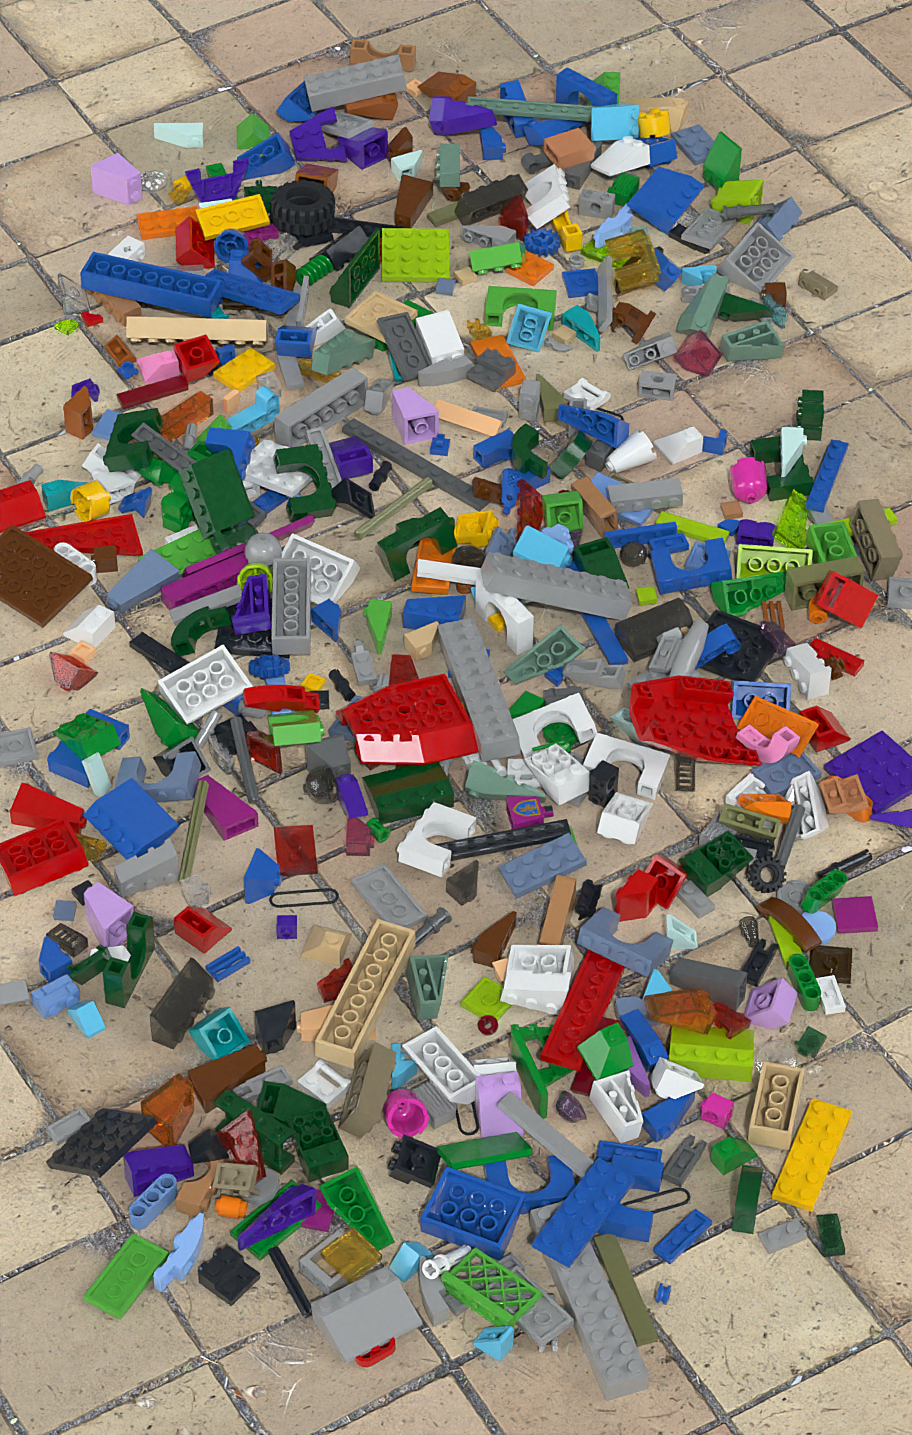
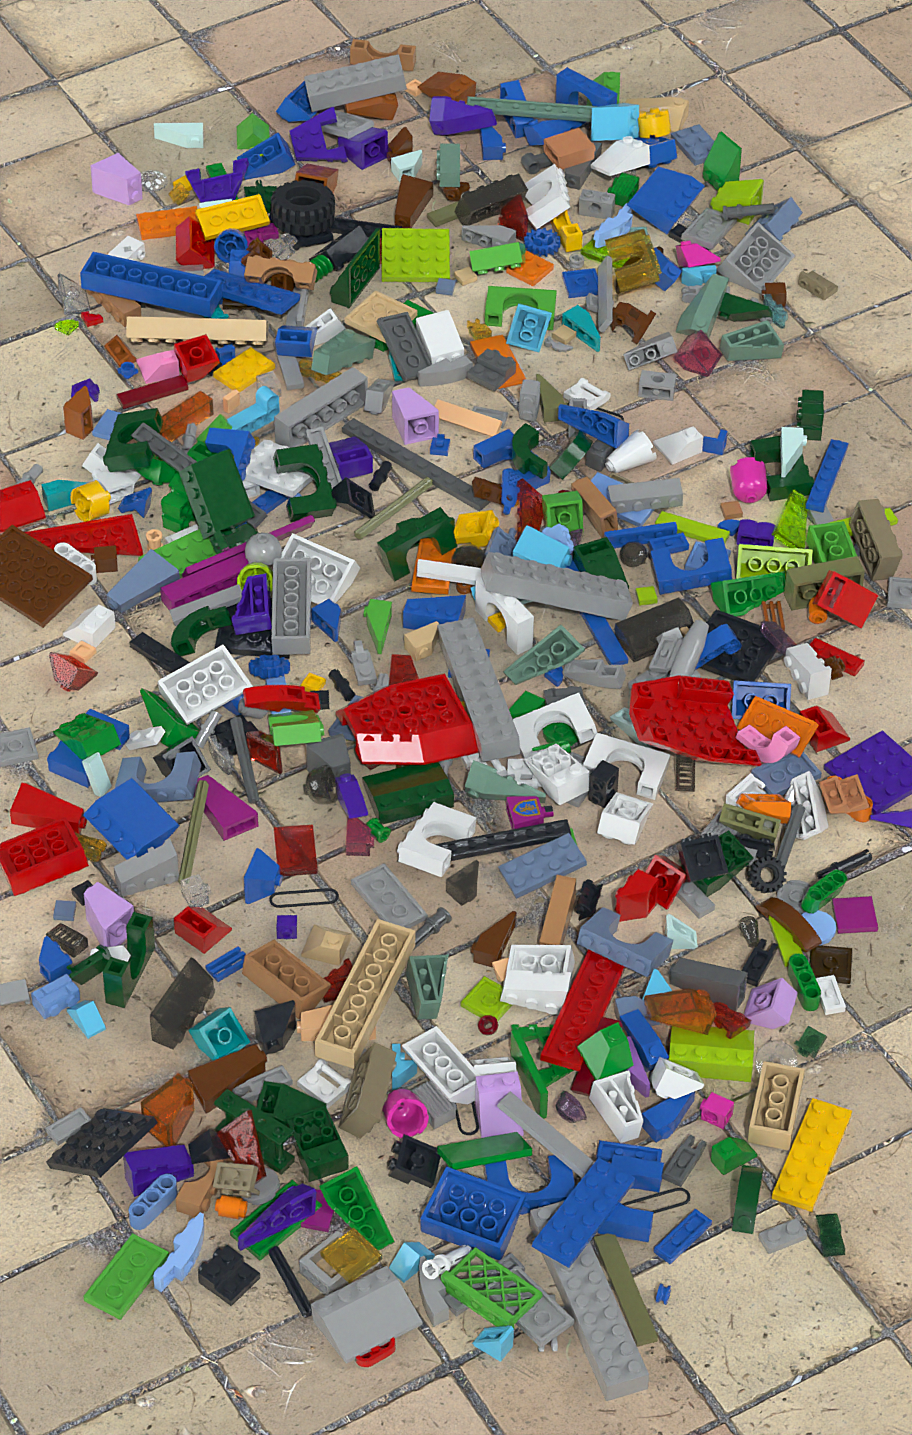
none -> white plate [125,726,165,750]
none -> light nougat bush [146,529,163,551]
none -> medium nougat slope [242,939,331,1019]
none -> medium nougat arch [244,255,317,290]
none -> dark pink slope [675,240,721,268]
none -> black plate [677,833,728,883]

